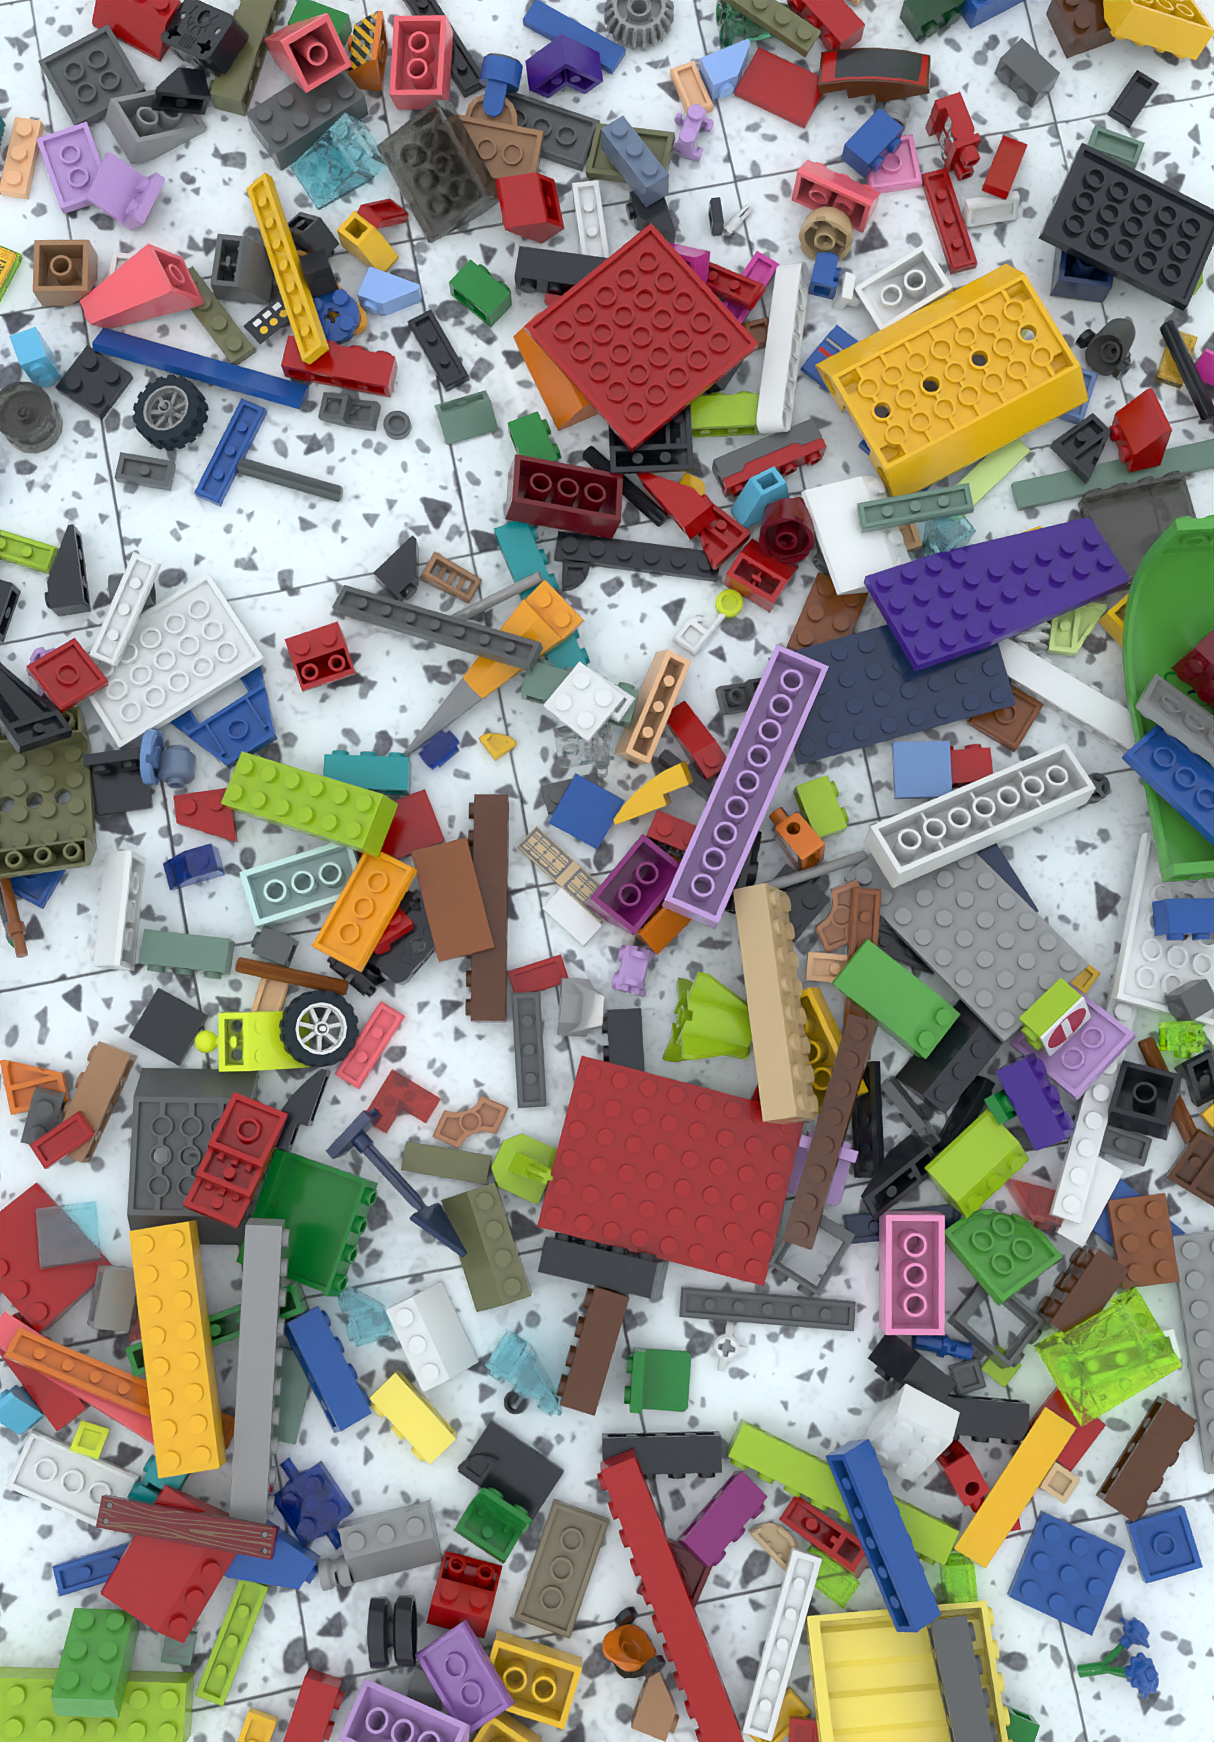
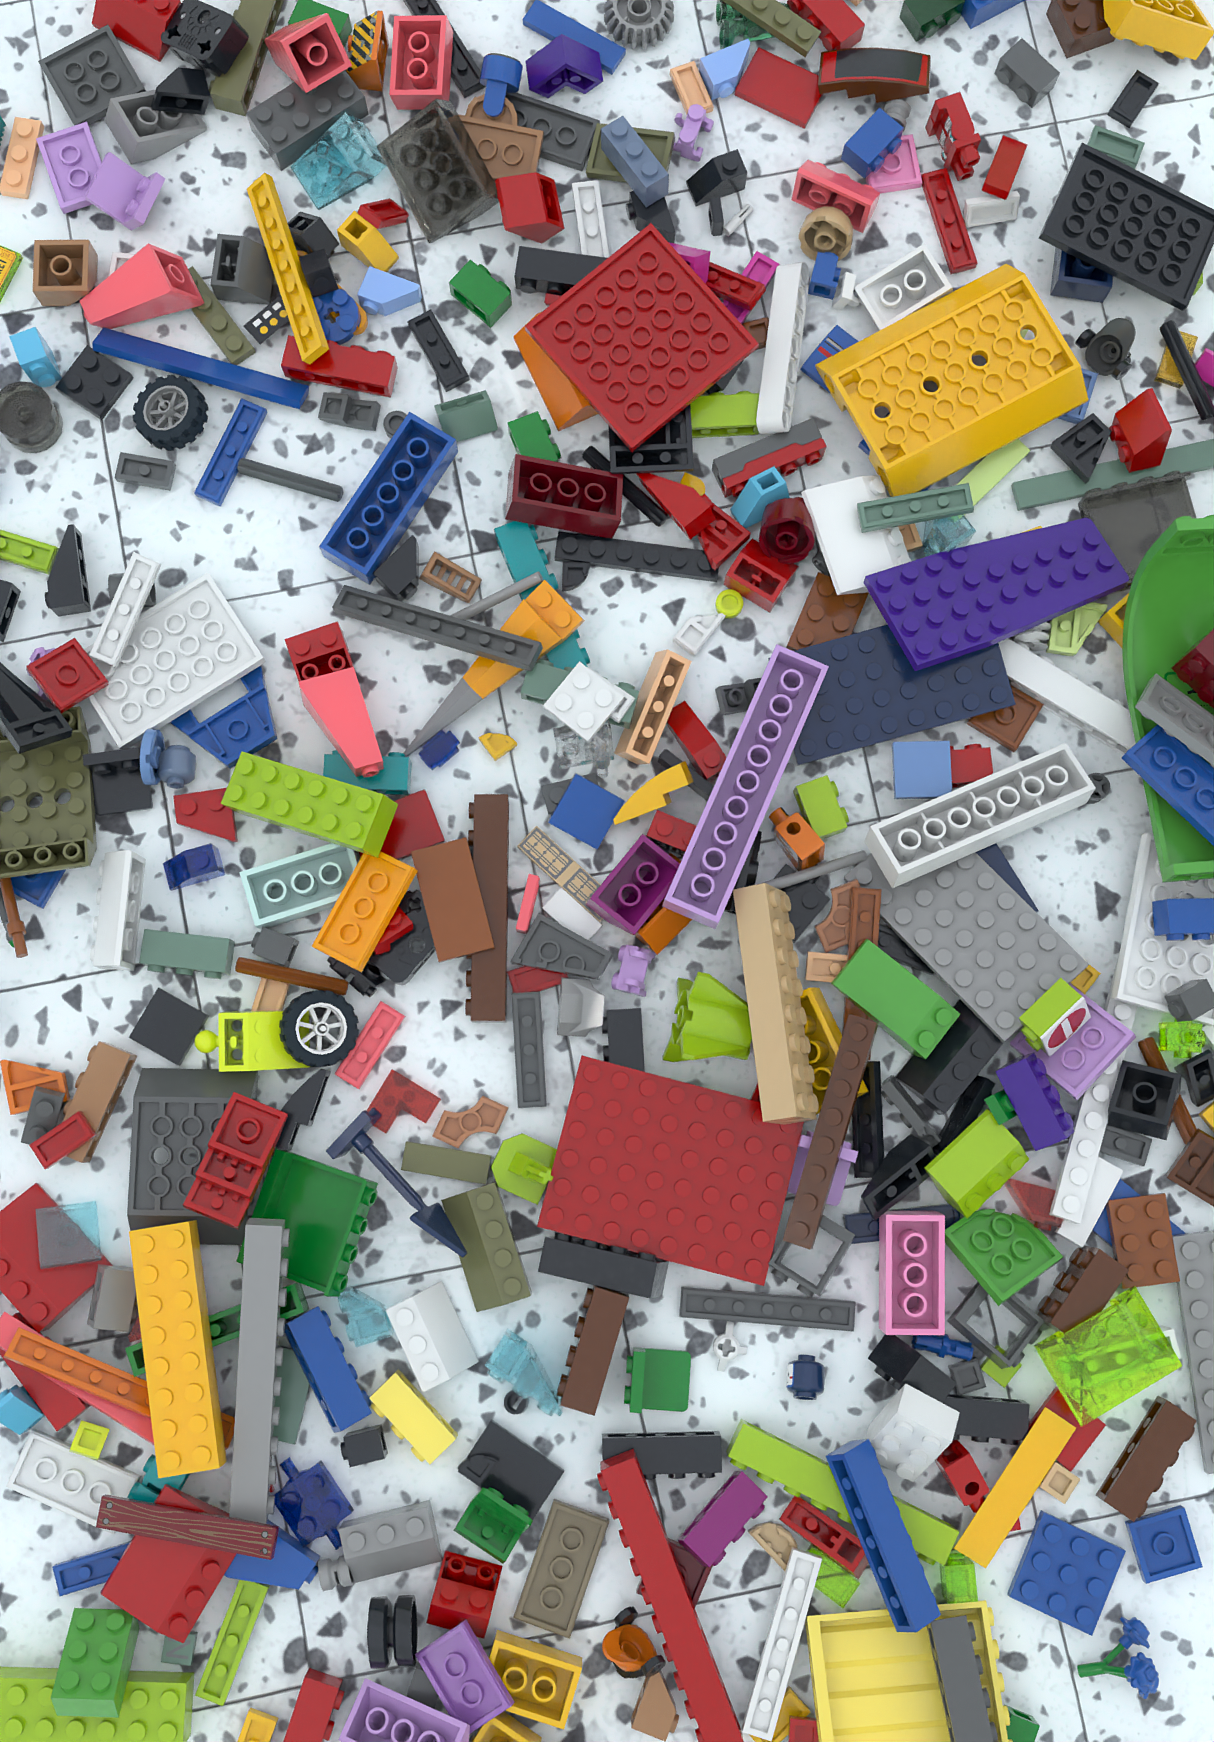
none -> coral slope [298,667,384,778]
none -> blue brick [319,412,458,585]
none -> black brick [340,1424,388,1467]
none -> dark grey wing [510,913,613,980]
none -> coral tile [516,874,540,934]
none -> black slope [686,149,748,206]
none -> dark blue head [786,1355,825,1400]

